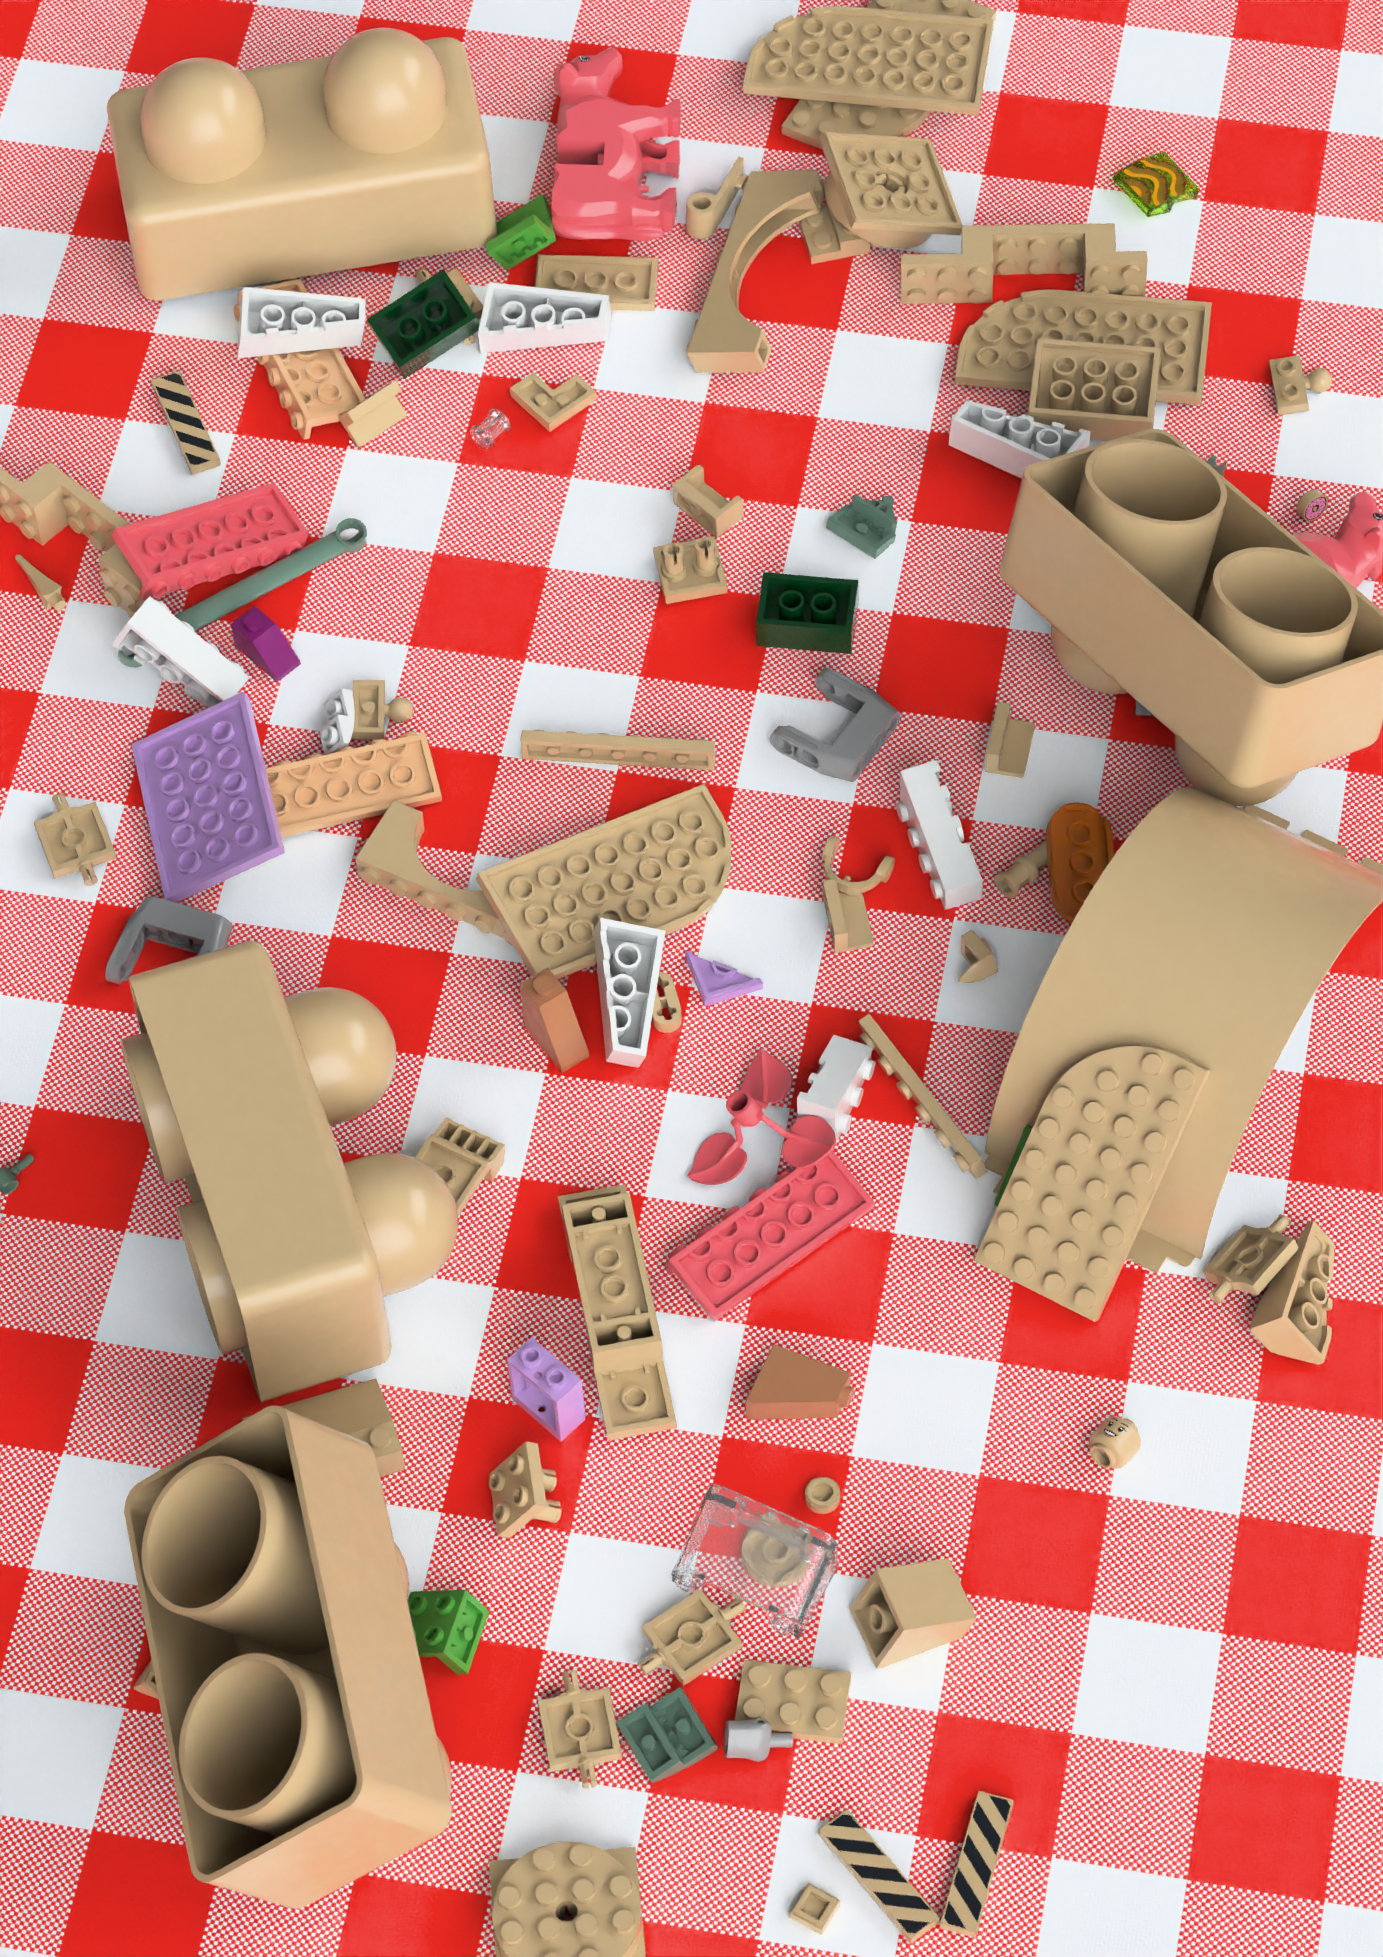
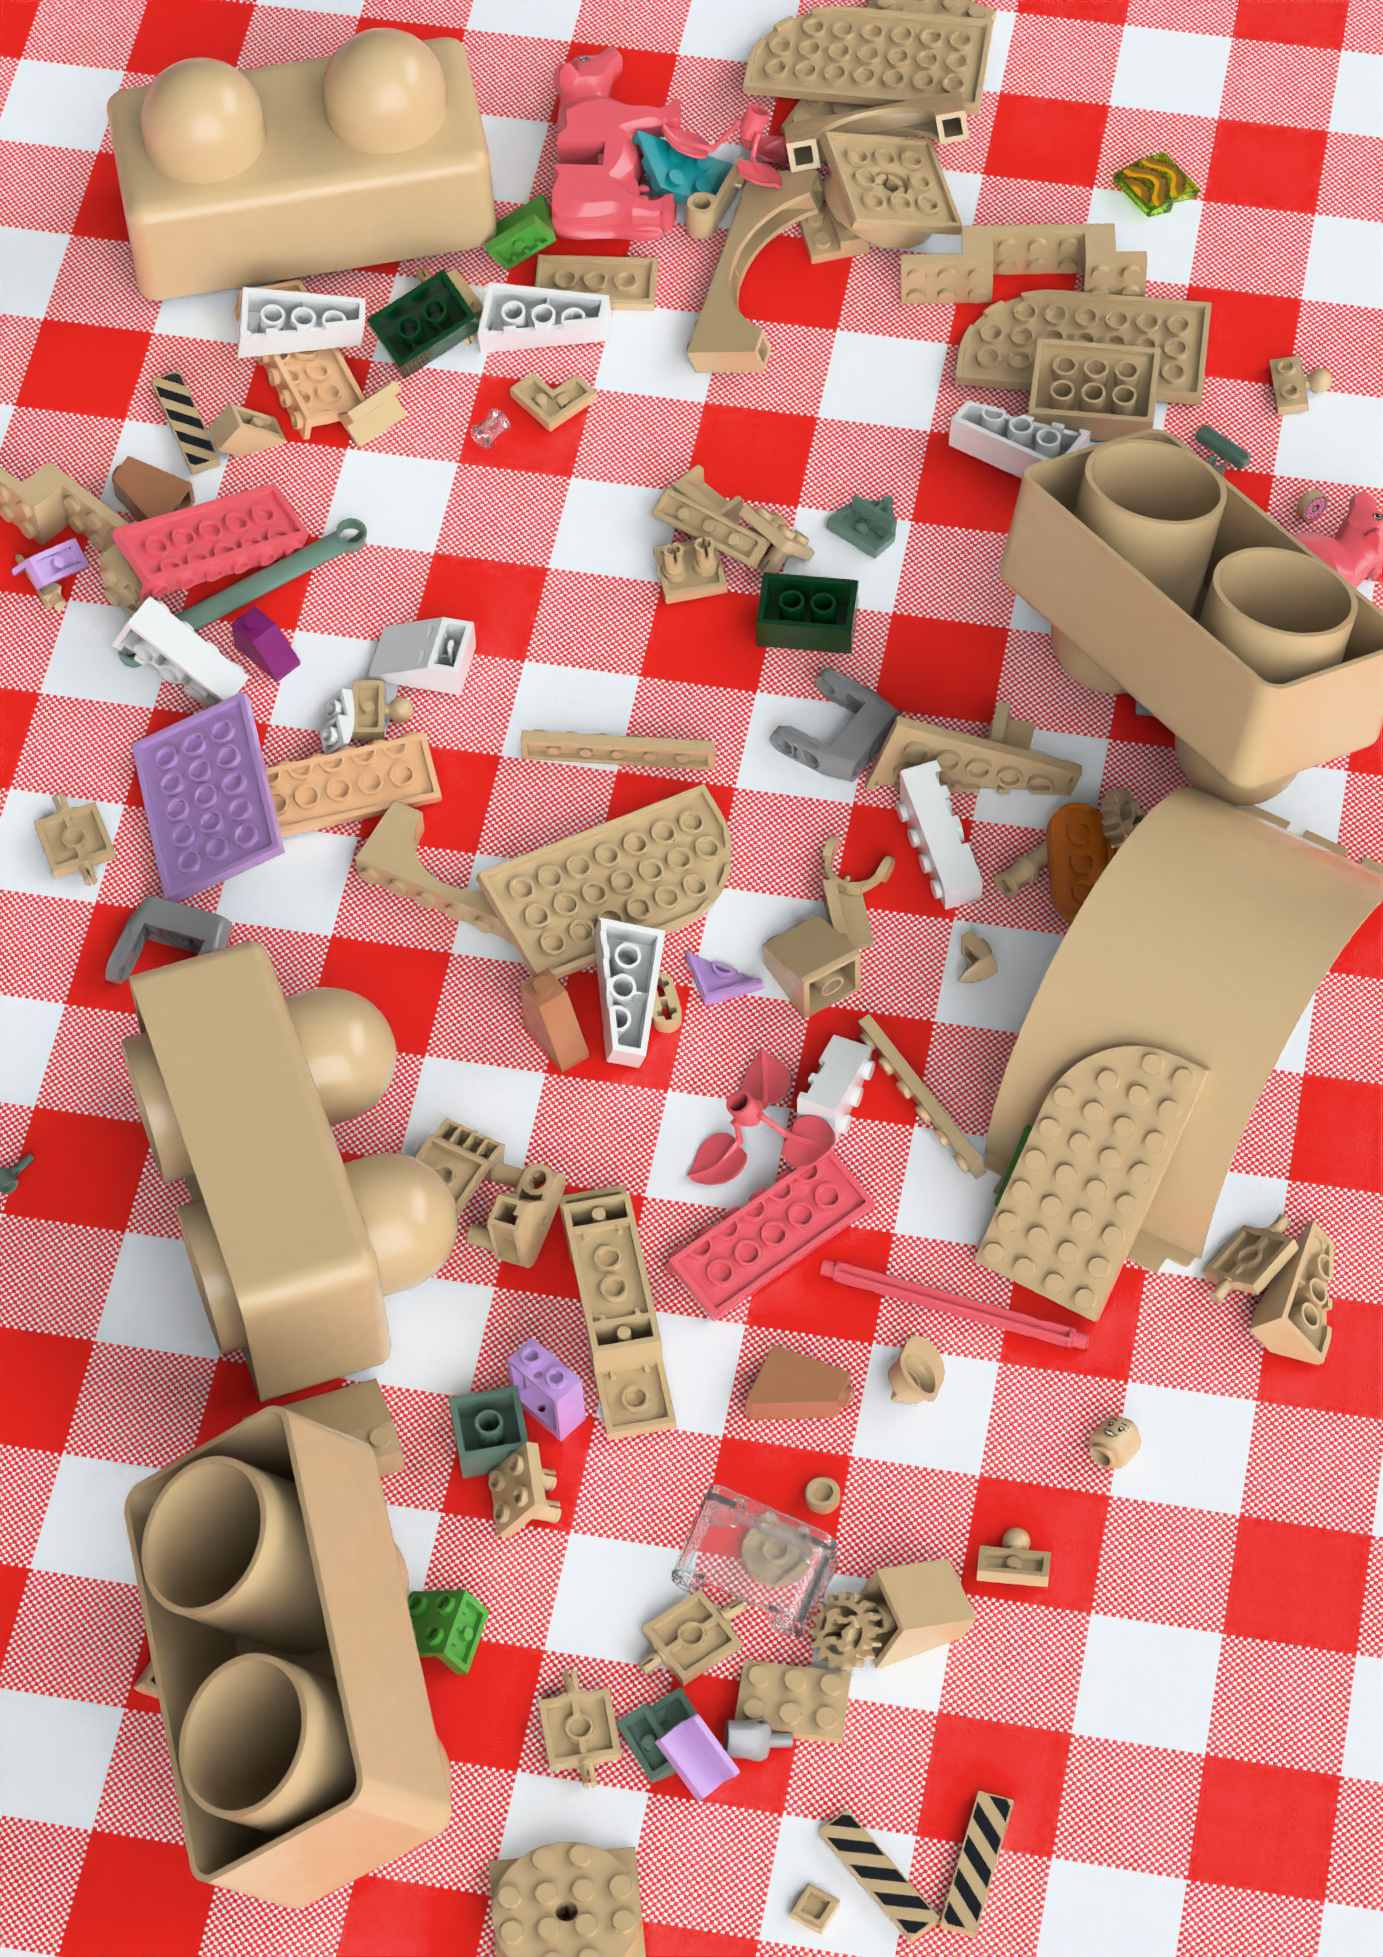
none -> lavender panel [11,538,90,590]
none -> nougat slope [112,456,195,522]
none -> tan slope [208,403,286,457]
none -> white slope [368,617,476,695]
none -> sand green brick [449,1385,529,1479]
none -> tan piece [467,1162,566,1268]
none -> teal wing [632,130,733,205]
none -> tan tile [651,487,771,570]
none -> lavender panel [655,1714,740,1801]
none -> coral plant [662,104,787,189]
none -> tan plate [738,504,816,573]
none -> tan slope [762,915,861,1019]
none -> tan arch [783,91,970,173]
none -> tan gear [808,1591,884,1671]
none -> coral piece [820,1260,1089,1350]
none -> tan wing [865,716,1082,796]
none -> tan piece [888,1336,945,1404]
none -> tan plate [976,1527,1051,1587]
none -> tan gear [1100,788,1146,851]
none -> sand green axle [1196,424,1251,469]

